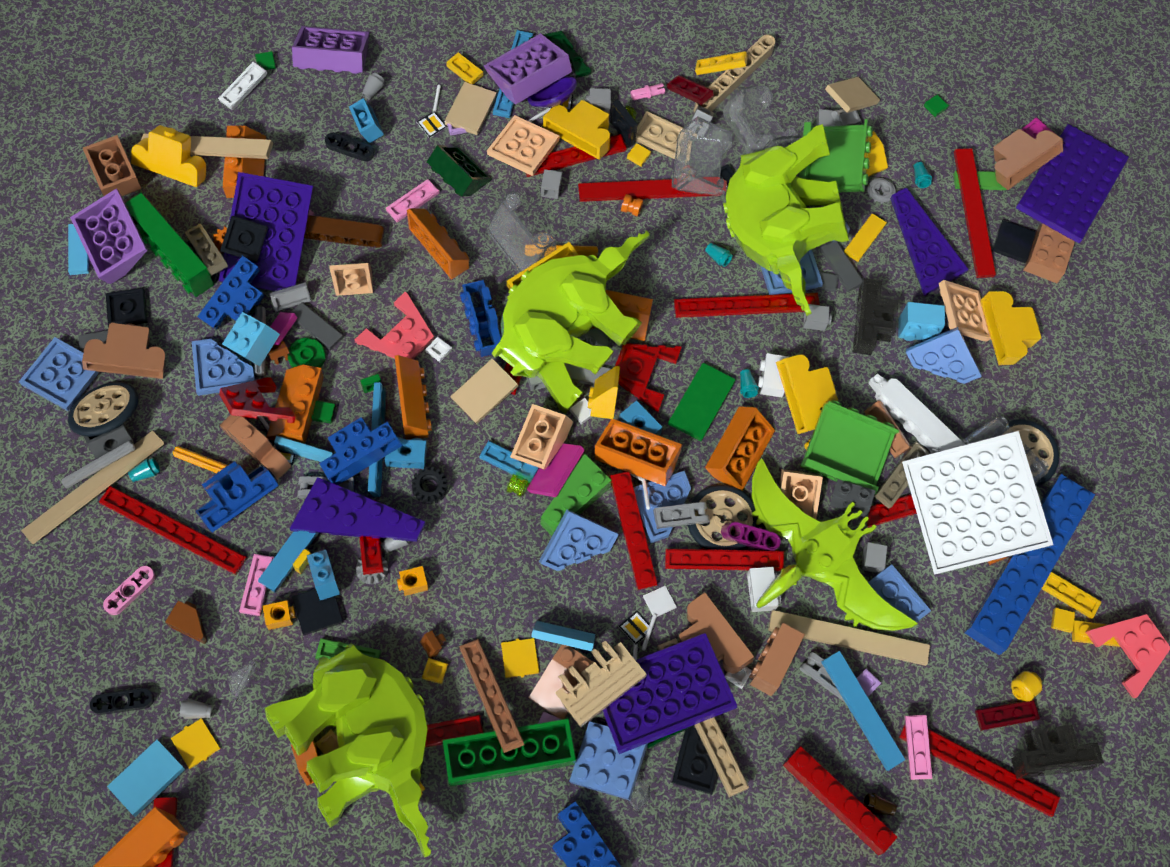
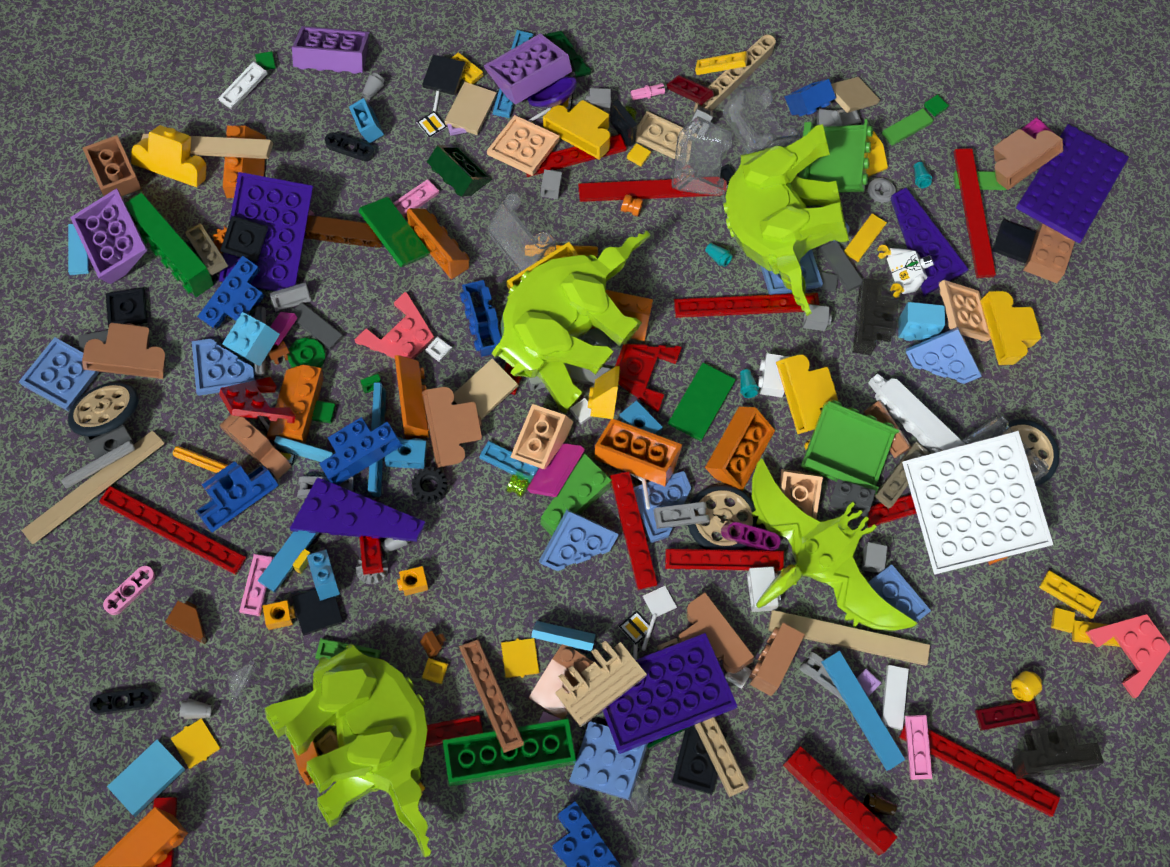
teal cone [128,458,160,482] -> none
light nougat slope [330,263,373,296] -> none
blue brick [964,474,1095,655] -> none
none -> green tile [358,197,430,267]
none -> black tile [422,54,466,96]
none -> nougat brick [422,387,482,468]
none -> blue brick [784,79,836,117]
none -> white torso [877,245,934,298]
none -> white tile [881,665,909,730]
none -> bright green tile [882,108,934,146]

